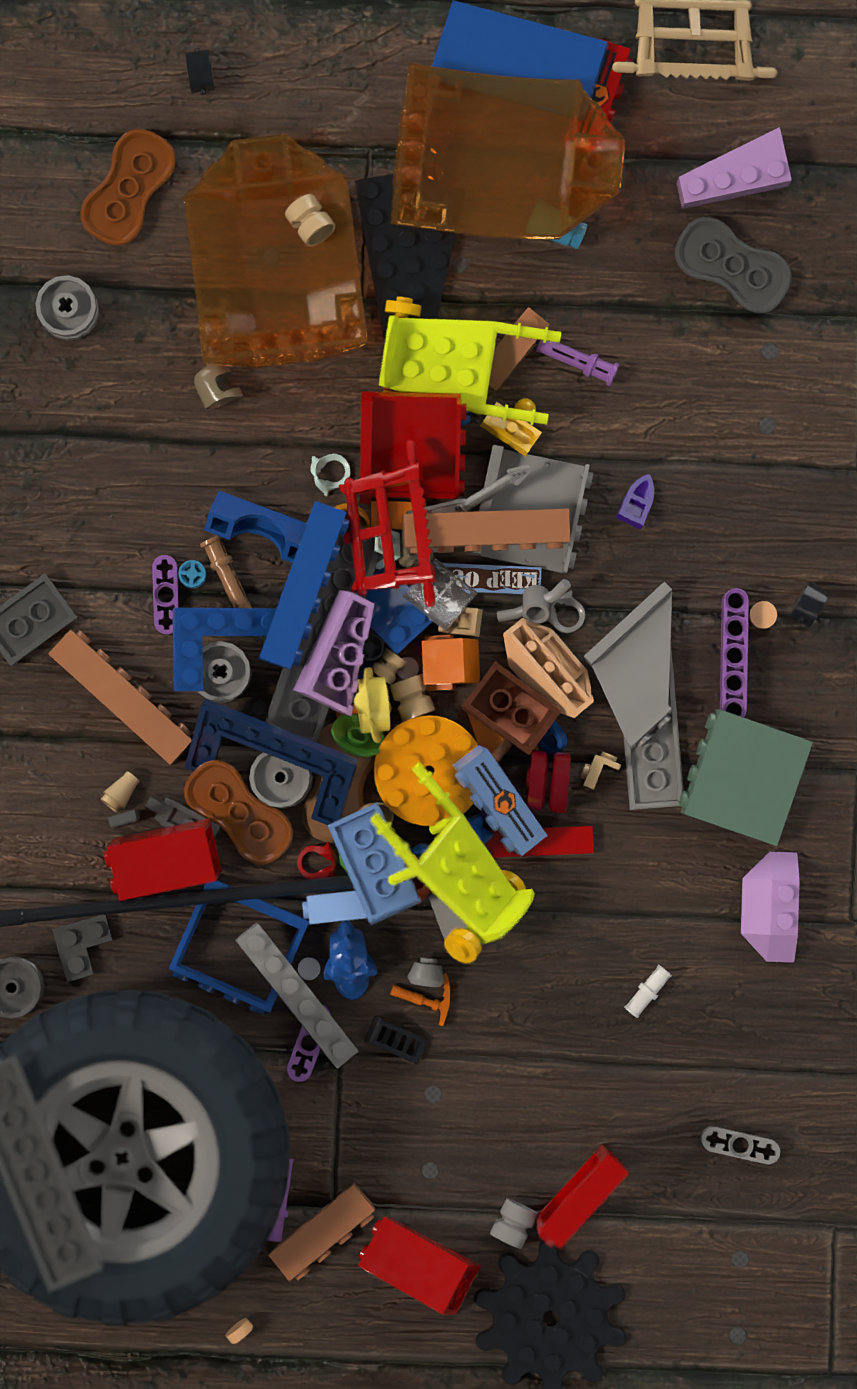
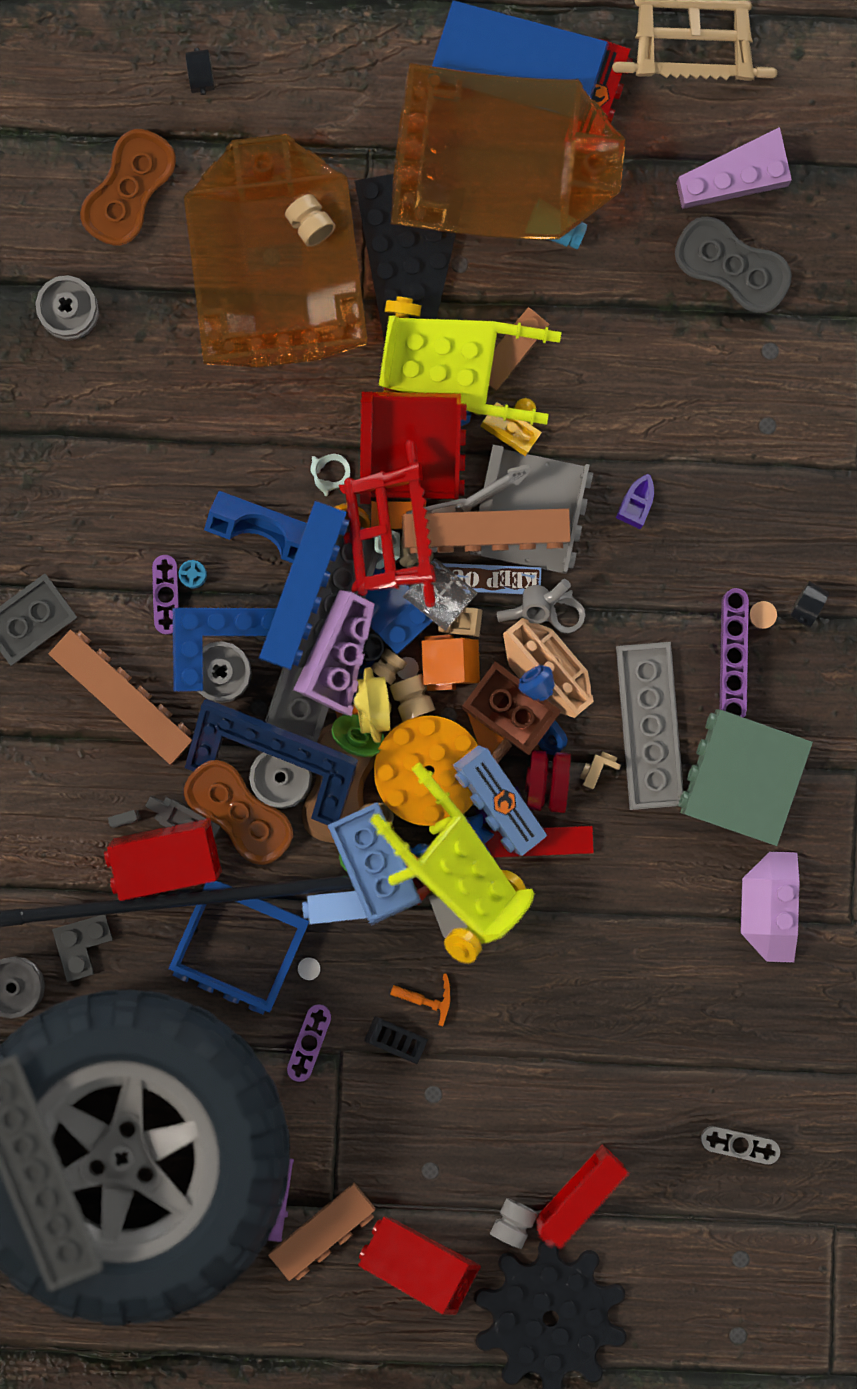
tan cone [101,771,140,813] -> none
dark tan helmet [194,363,244,410] -> none
medium nougat pin [200,535,252,608] -> none
light nougat tile [225,1318,253,1344] -> none
light grey plate [235,922,358,1068] -> none
red piece [297,842,337,879] -> none
blue head [324,920,377,1000] -> none
light grey cone [407,957,445,987] -> none
medium lavender pin [536,340,620,387] -> none
light grey piece [584,582,672,749] -> none
white pin [624,965,672,1018] -> none
none -> blue cone [519,665,555,701]

